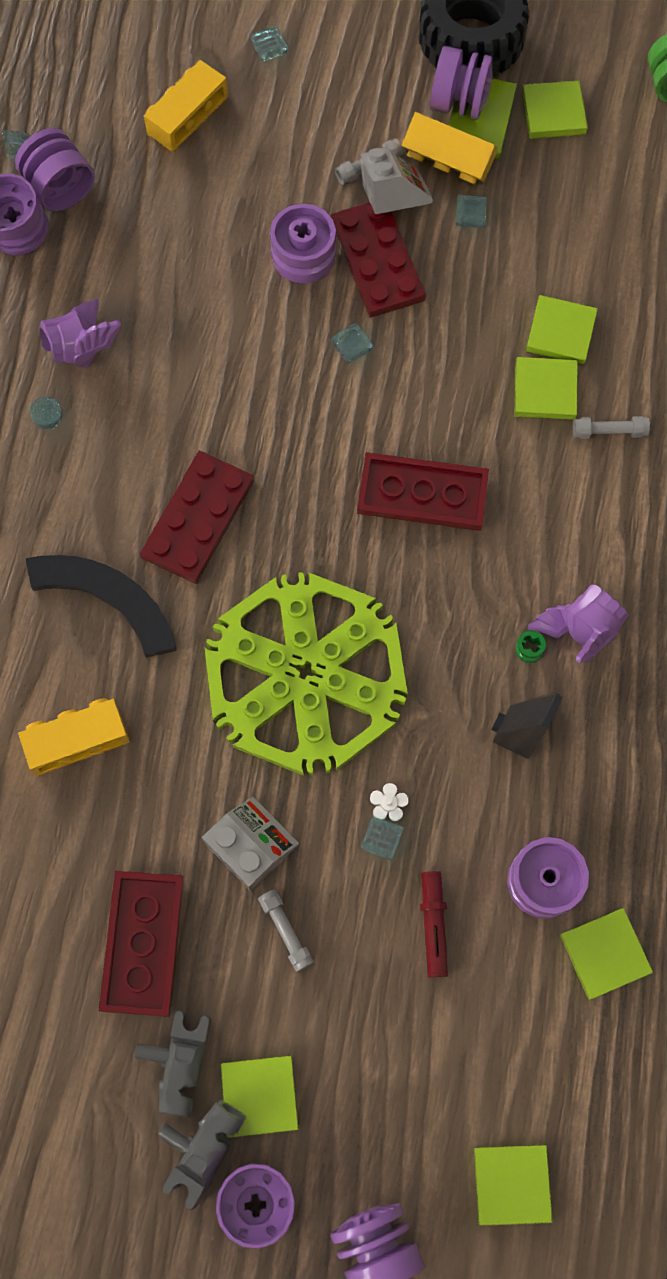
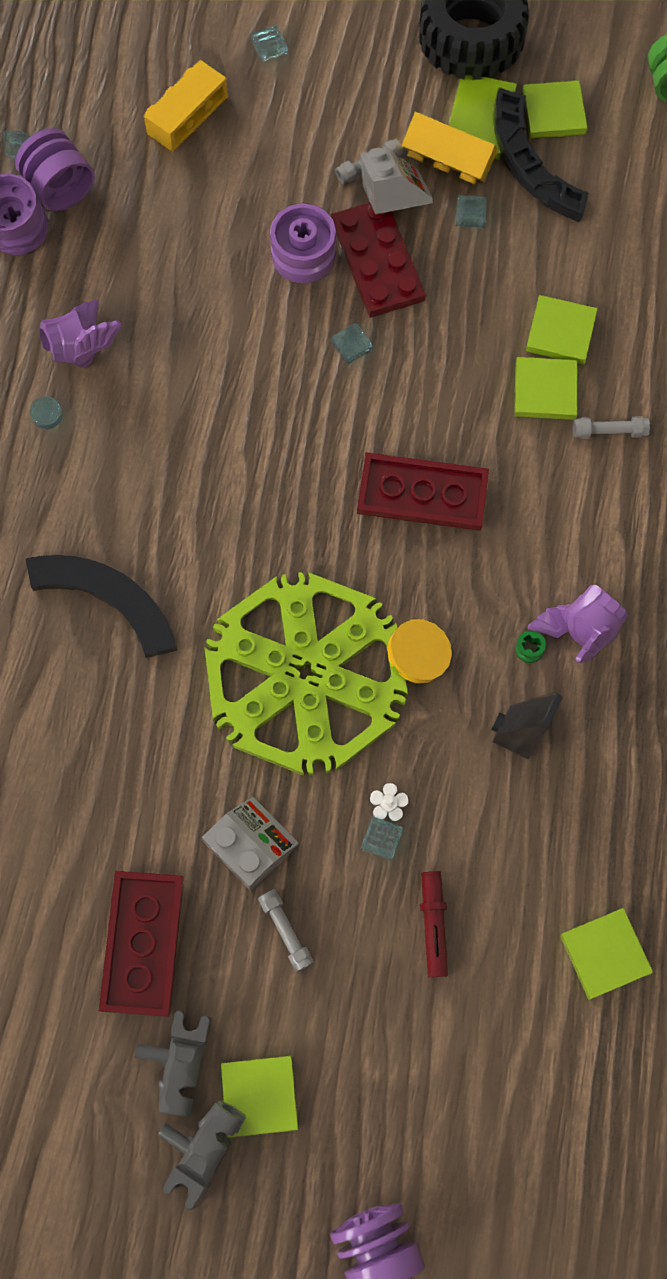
yellow brick [18,698,130,776] -> none
dark red plate [139,450,255,584] -> none
medium lavender wheel [216,1164,295,1248] -> none
medium lavender wheel [430,46,493,120] -> none
lime tile [474,1145,552,1225] -> none
medium lavender wheel [507,837,589,919] -> none
none -> yellow tile [387,619,452,683]
none -> black tile [493,88,589,222]

